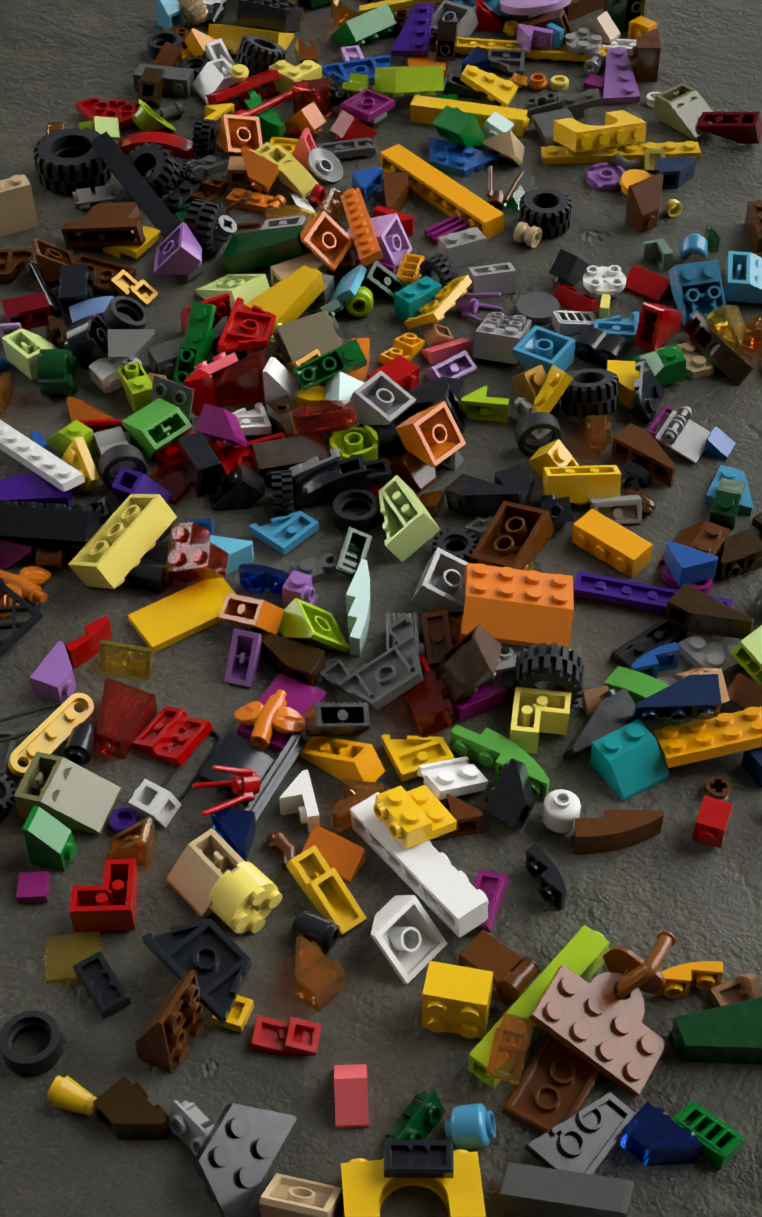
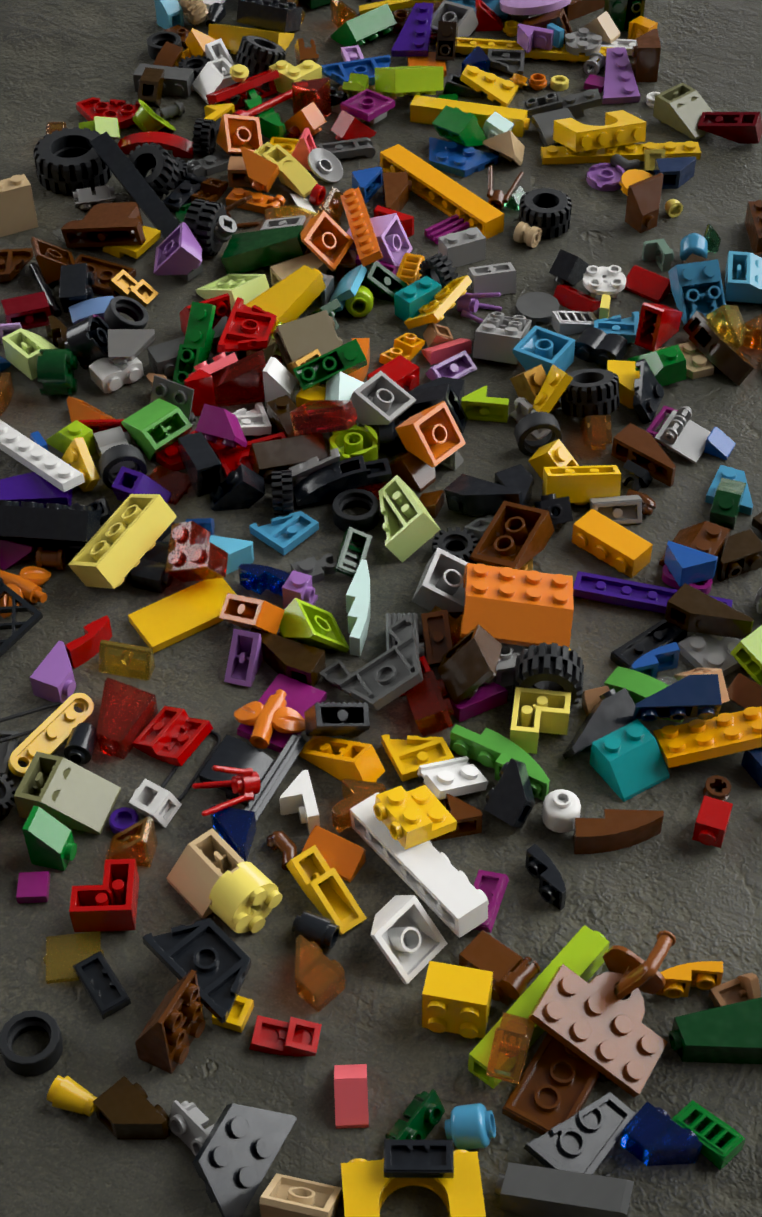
lime slope [117,361,153,413] -> none

